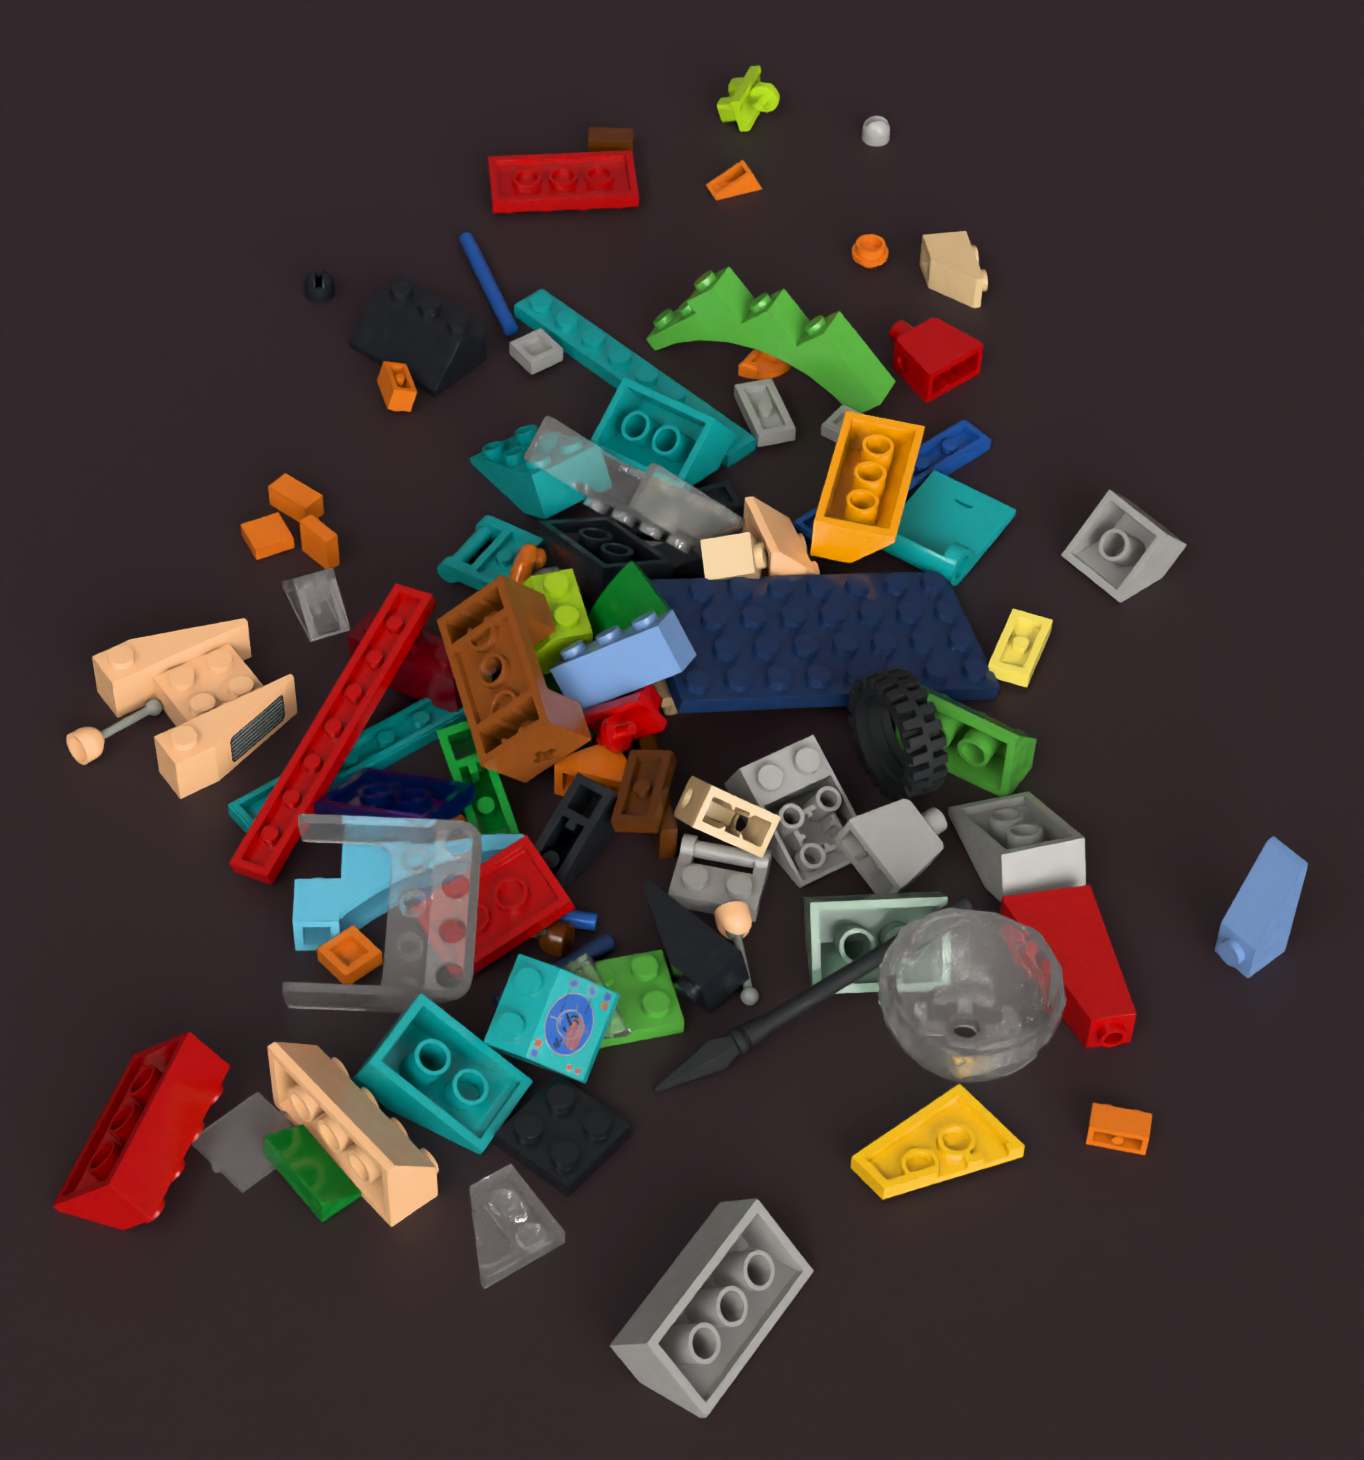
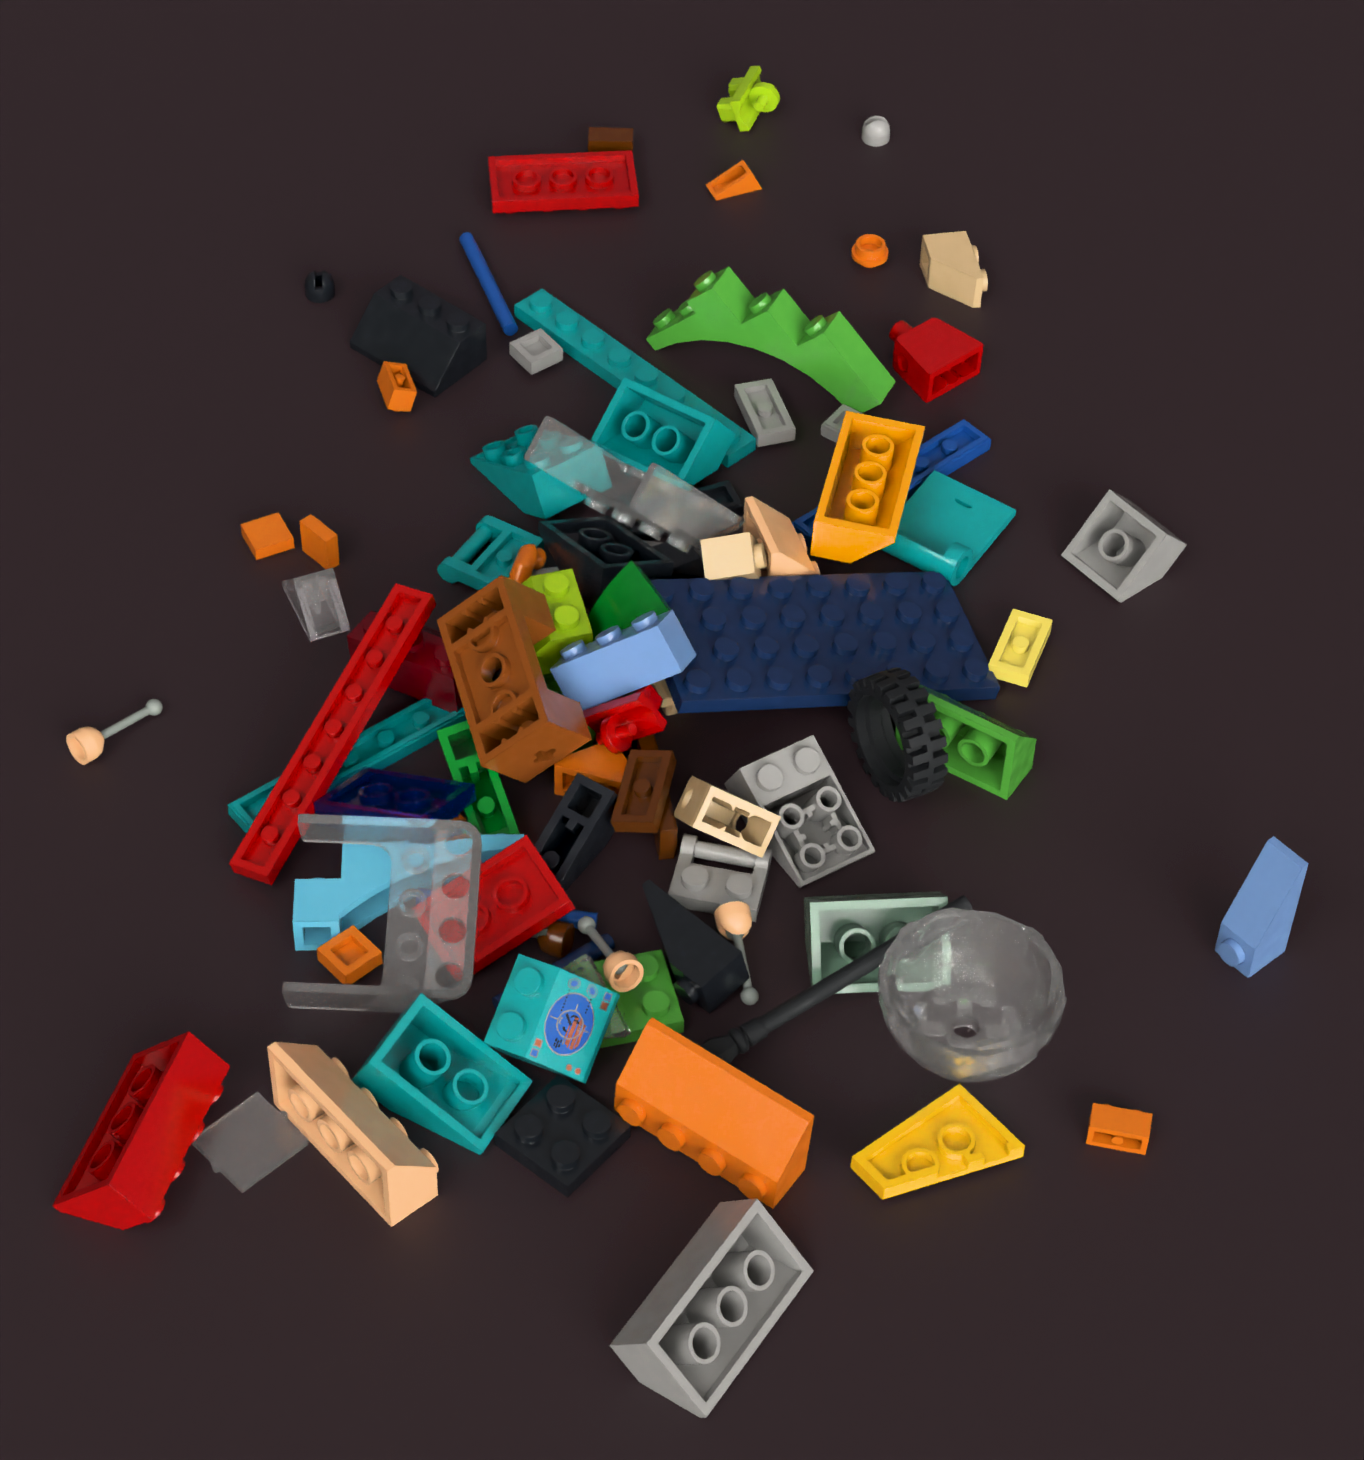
light nougat wedge [92,618,297,799] -> none
green slope [263,1124,361,1222] -> none
orange piece [268,473,324,523] -> none
clear wing [469,1163,565,1289] -> none
orange tile [738,349,791,380] -> none
light grey torso [834,798,947,894] -> none
light grey slope [948,791,1086,902] -> none
red slope [998,885,1137,1049] -> none
none -> light nougat hinge [577,916,644,992]
none -> orange slope [614,1017,815,1209]

